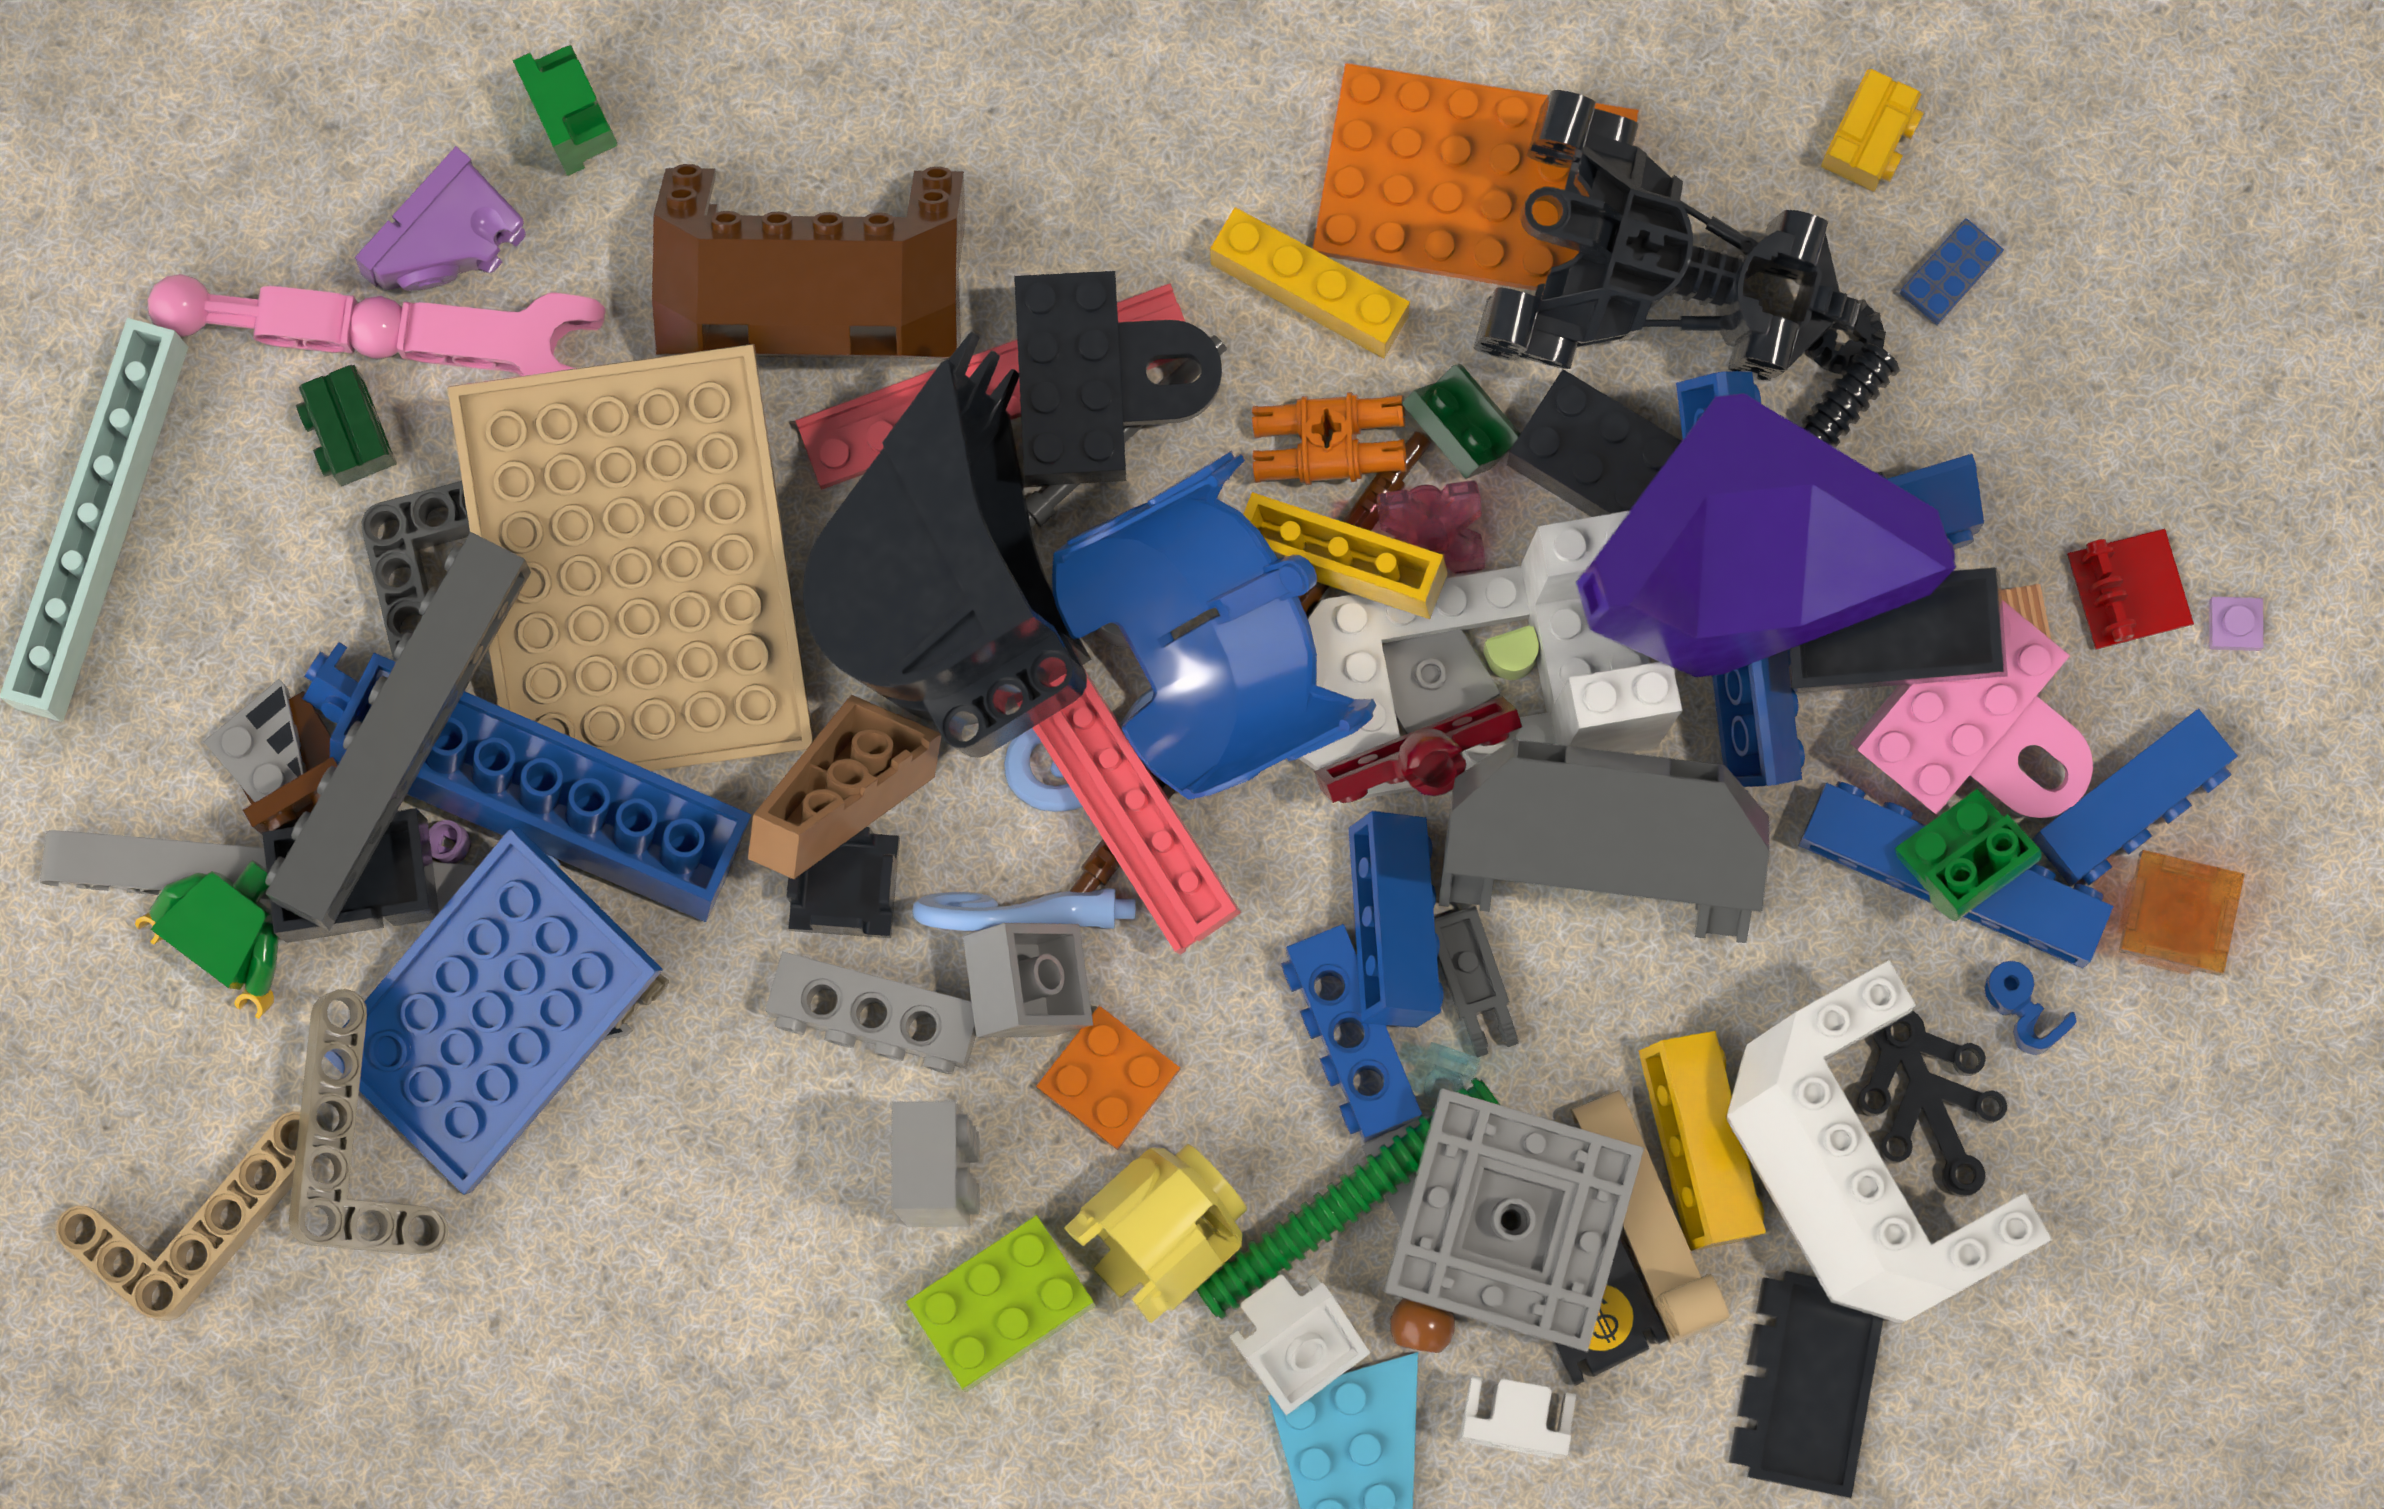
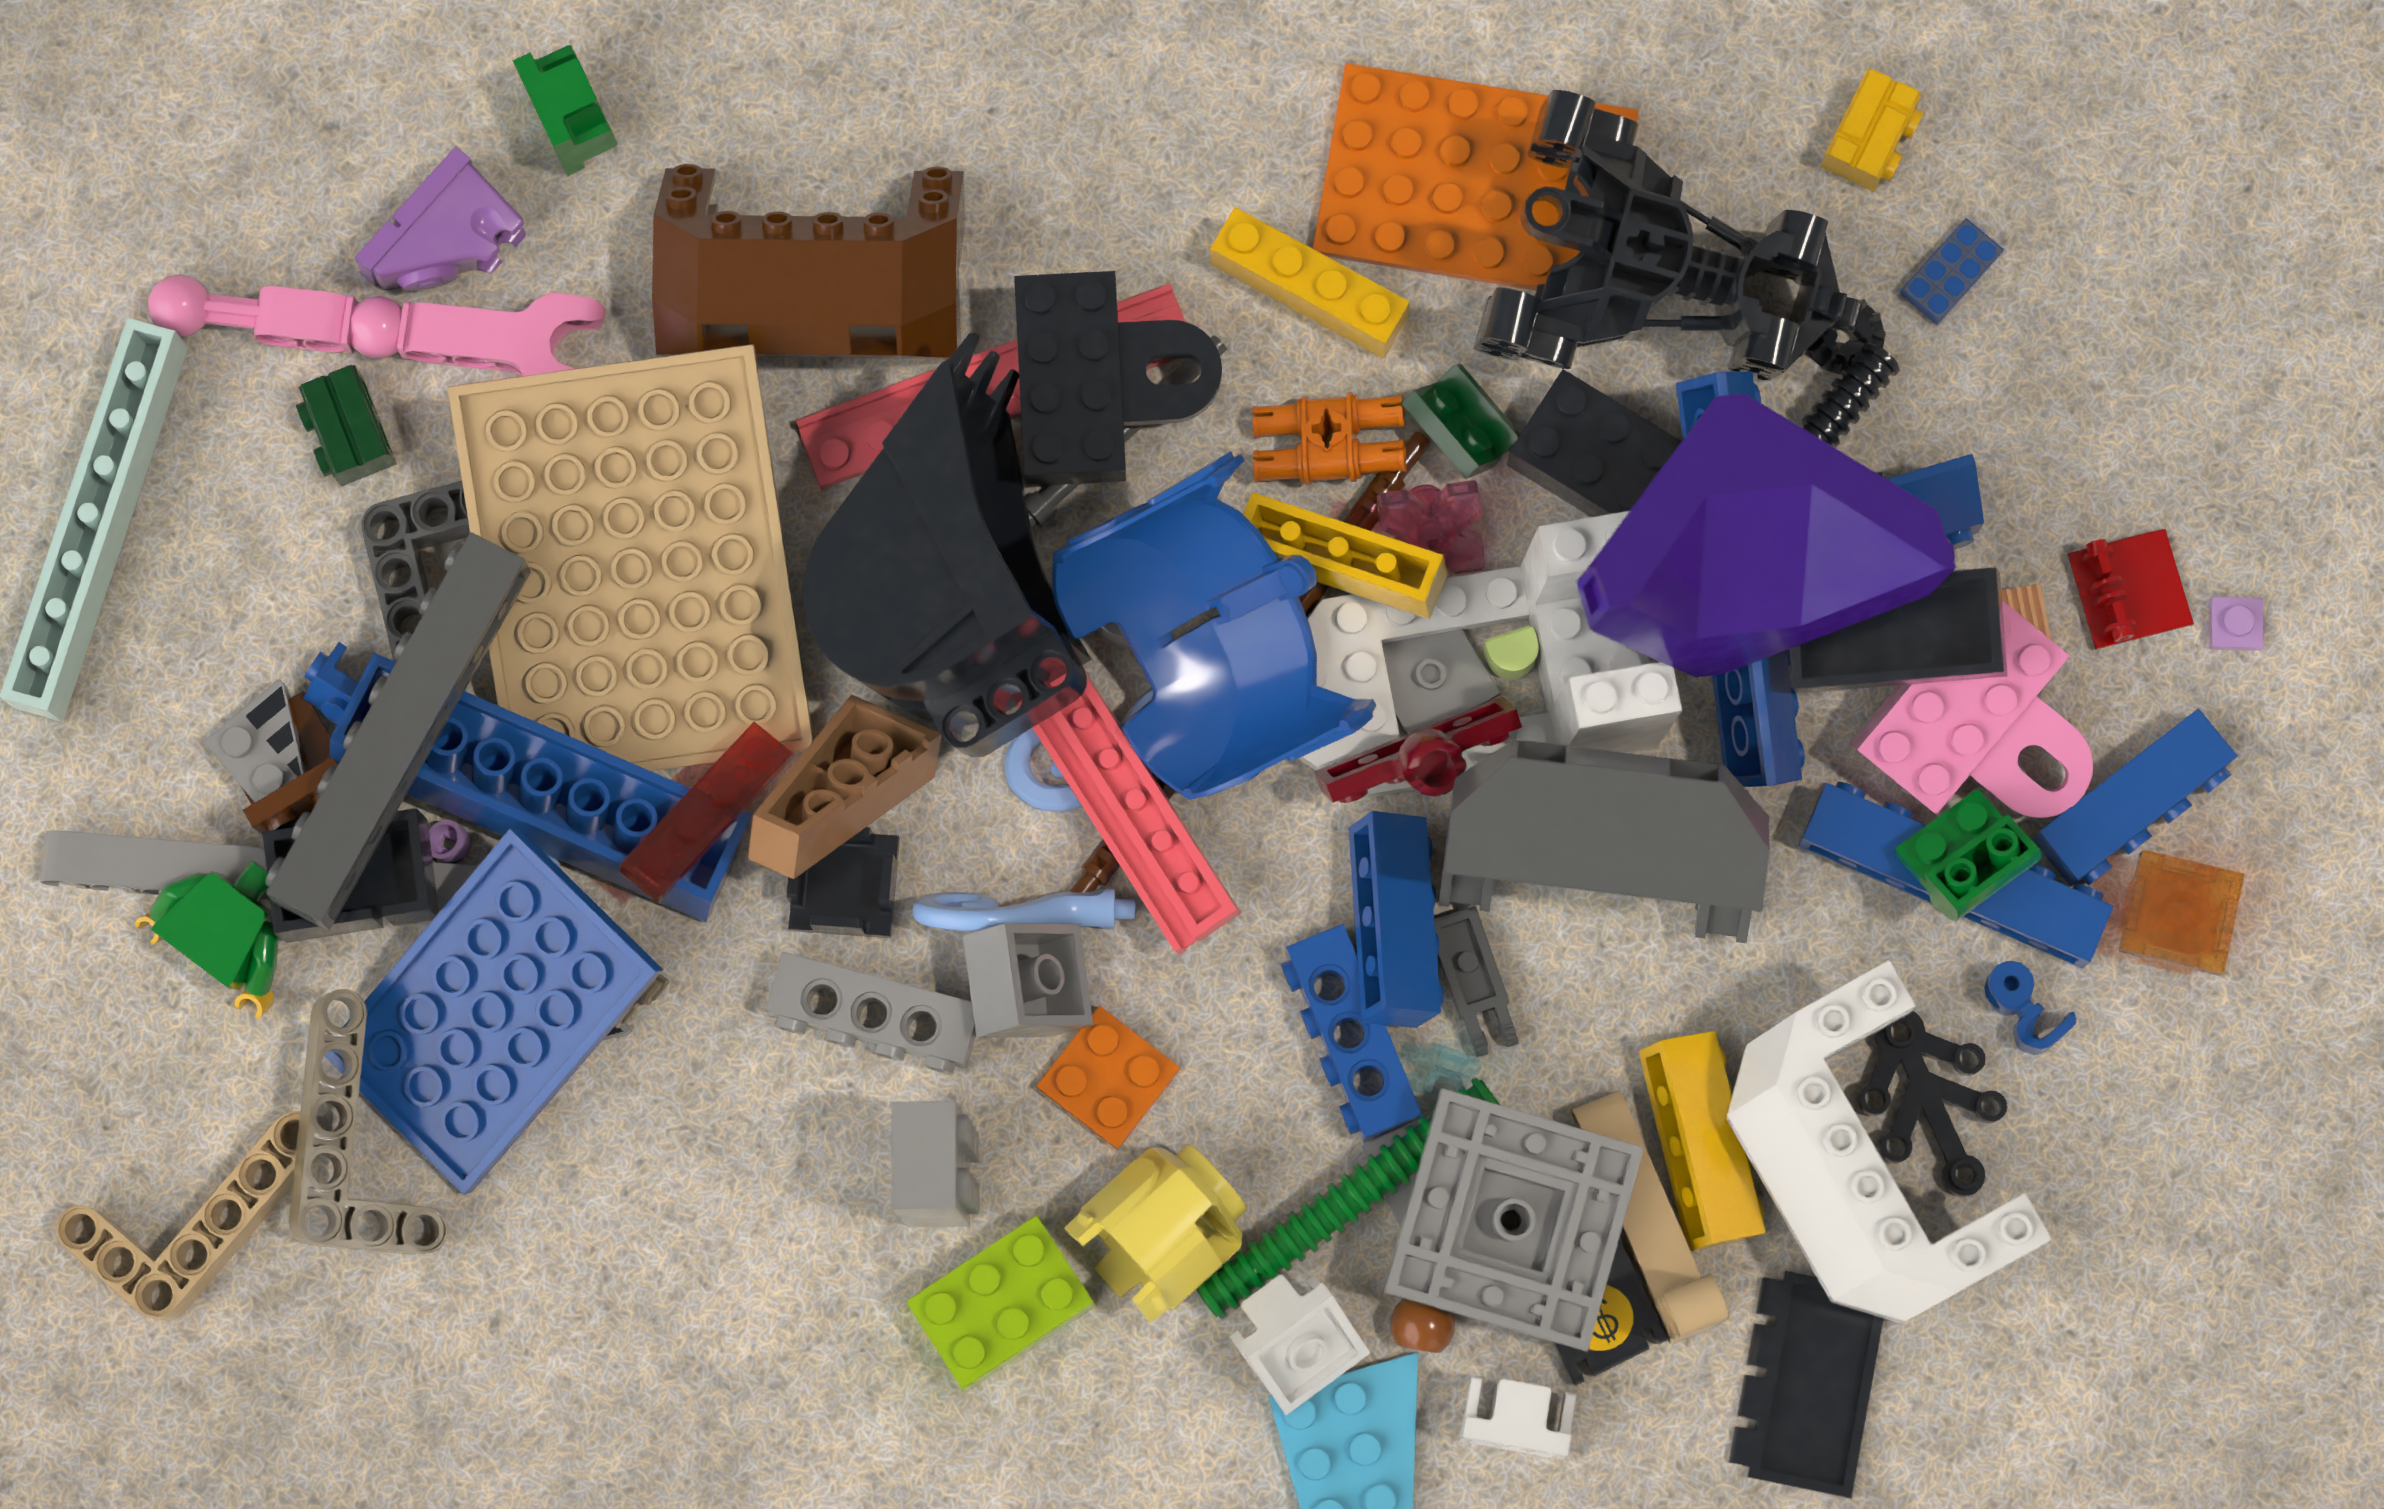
none -> clear red plate [619,721,793,904]

